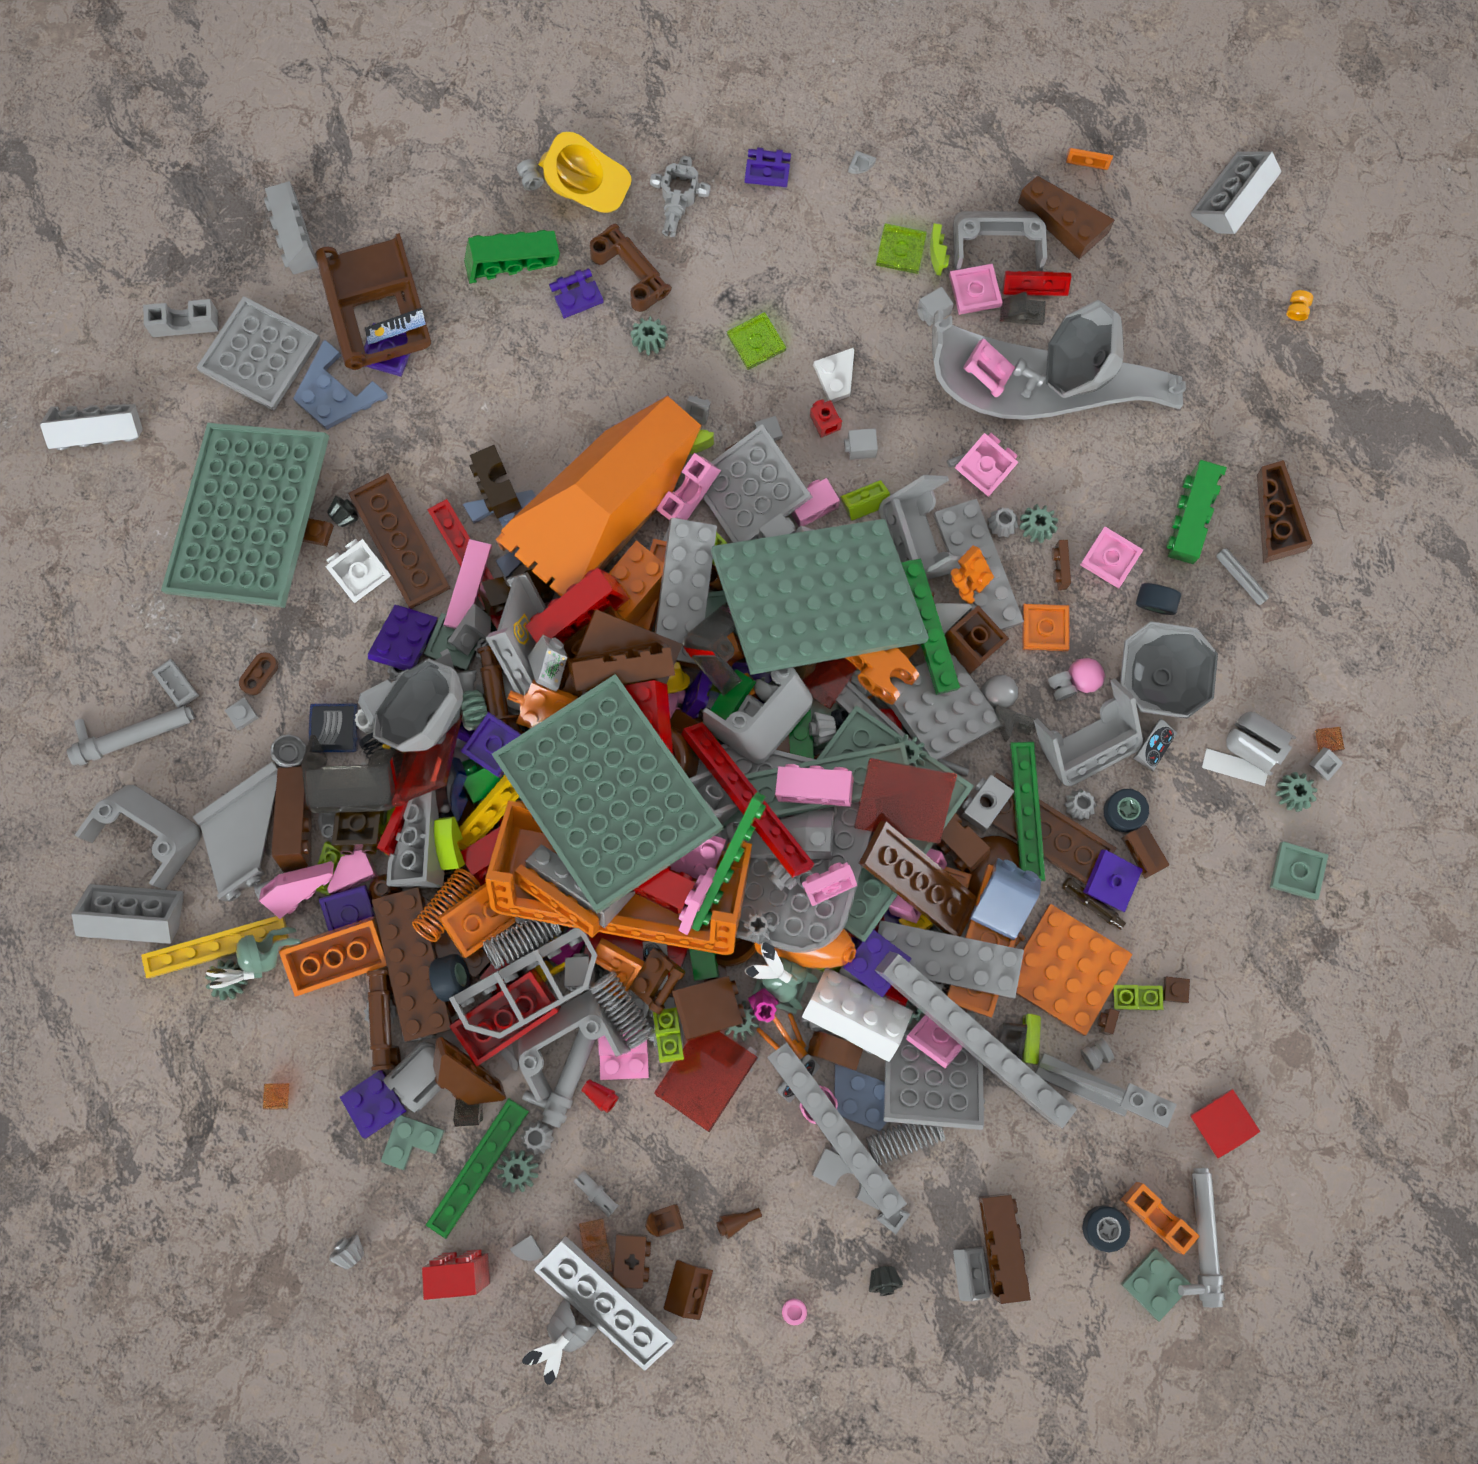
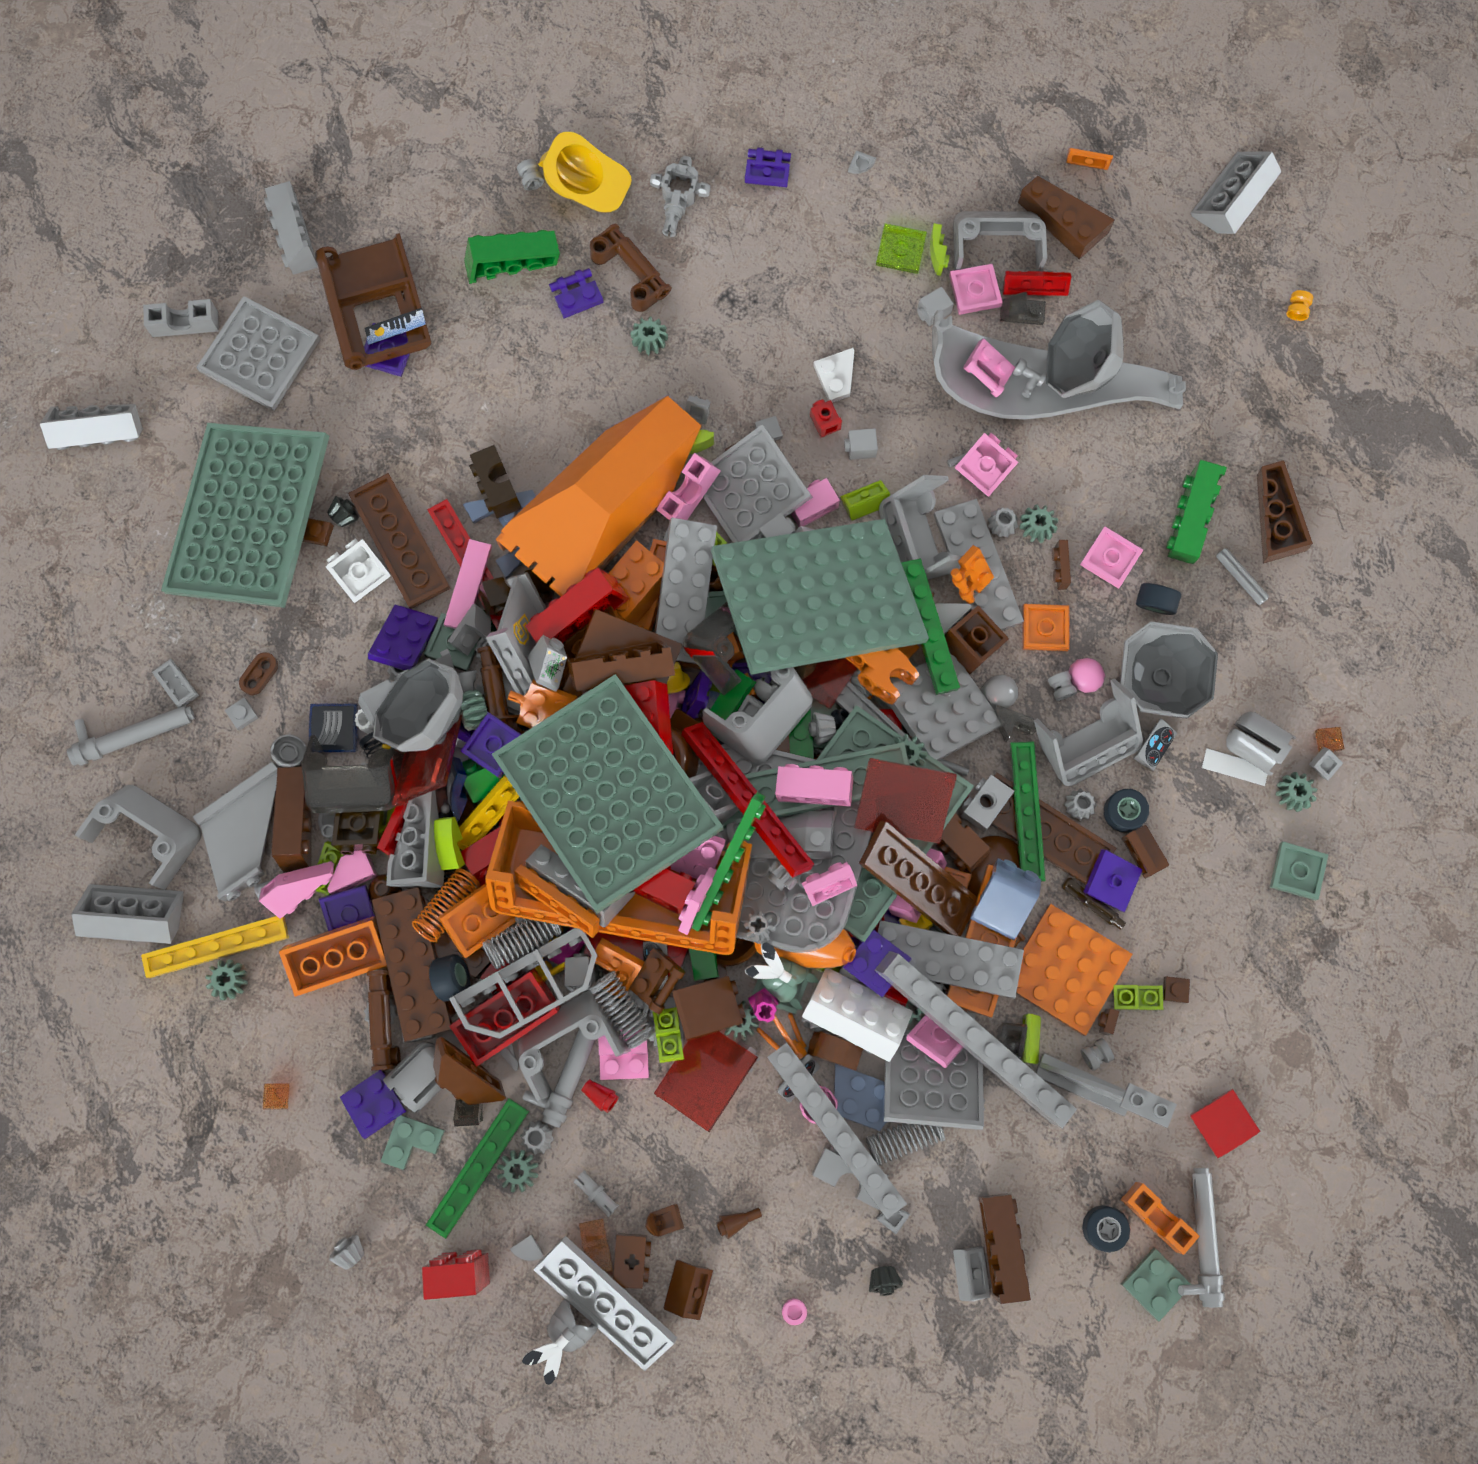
sand green hair [206,927,301,988] -> none
sand blue wing [293,340,388,430] -> none
clear neon green tile [727,312,786,370] -> none

